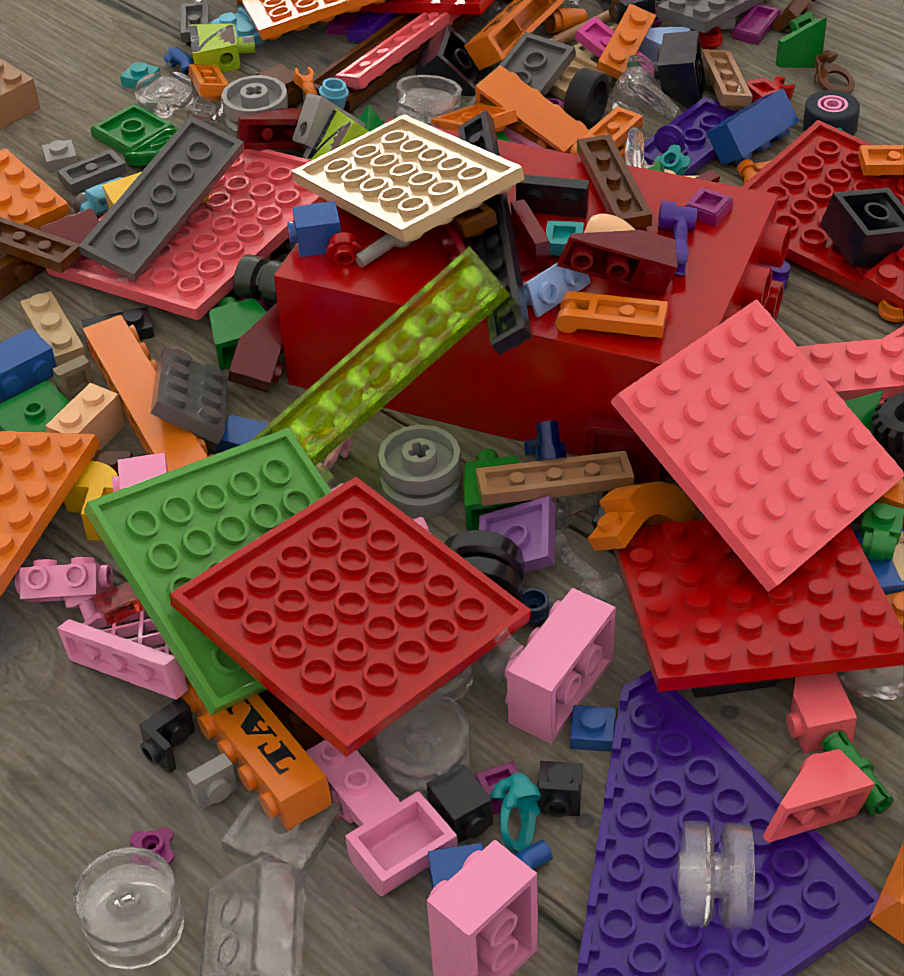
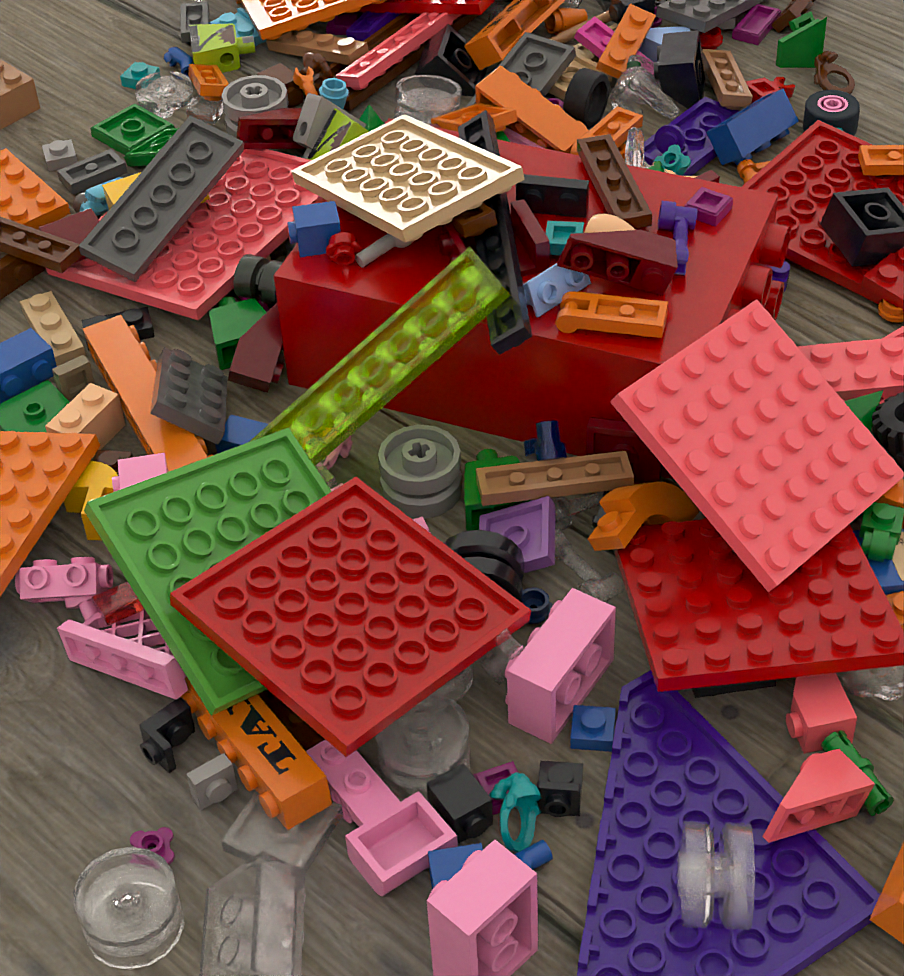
none -> medium nougat plate [266,30,369,65]
none -> reddish brown piece [299,52,333,81]

